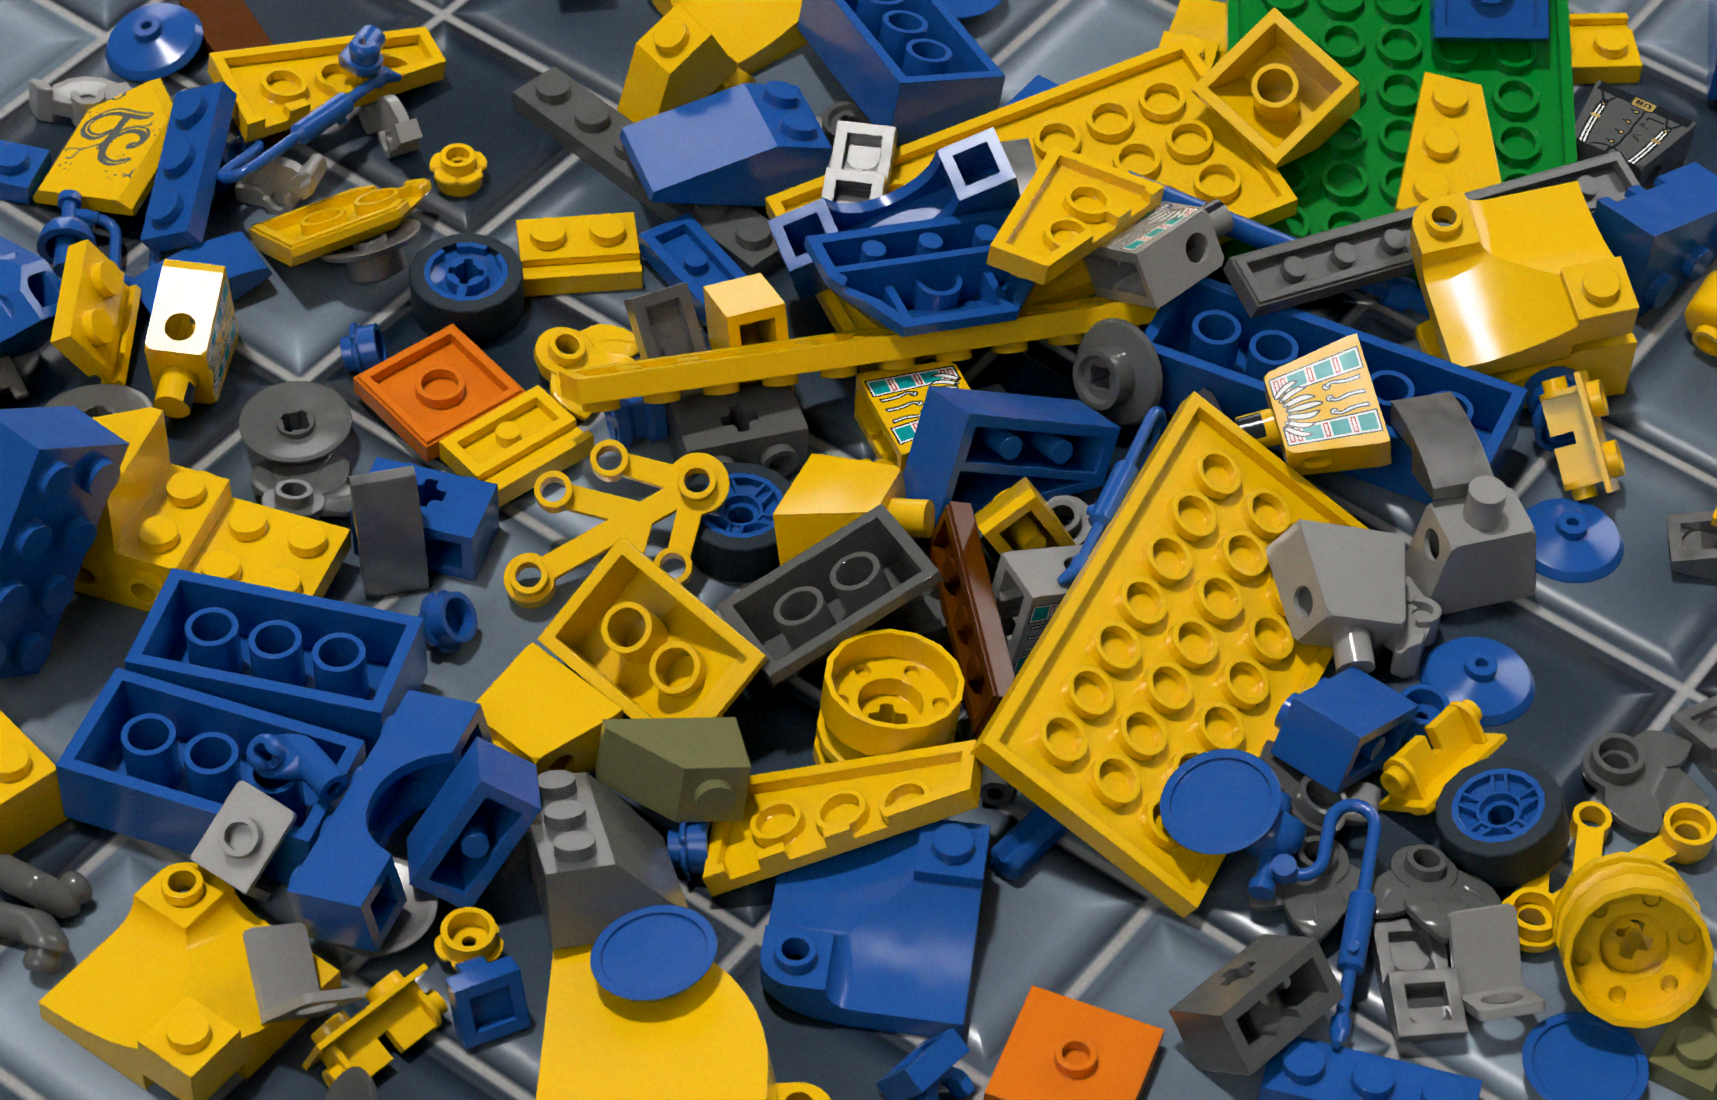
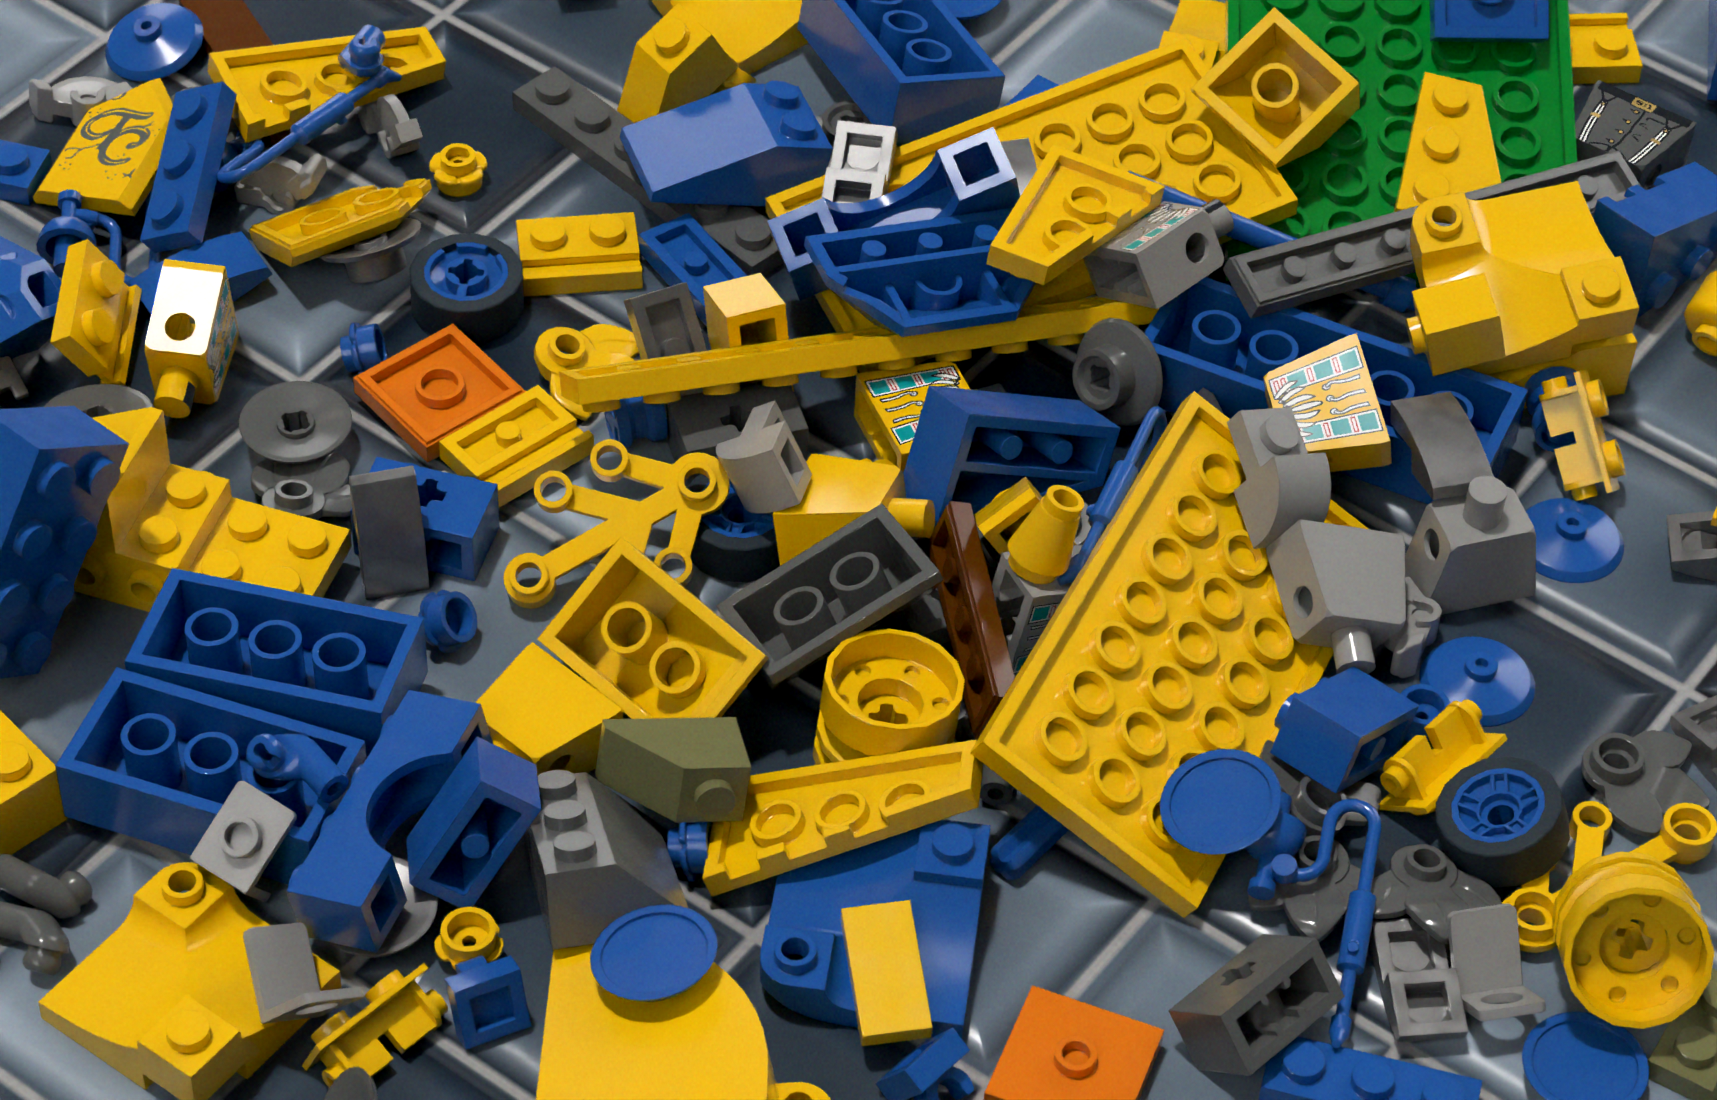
none -> light grey brick [716,400,812,513]
none -> yellow tile [840,900,933,1046]
none -> yellow cone [1008,485,1084,584]
none -> light grey brick [1227,407,1331,549]
none -> yellow brick [1405,272,1506,376]

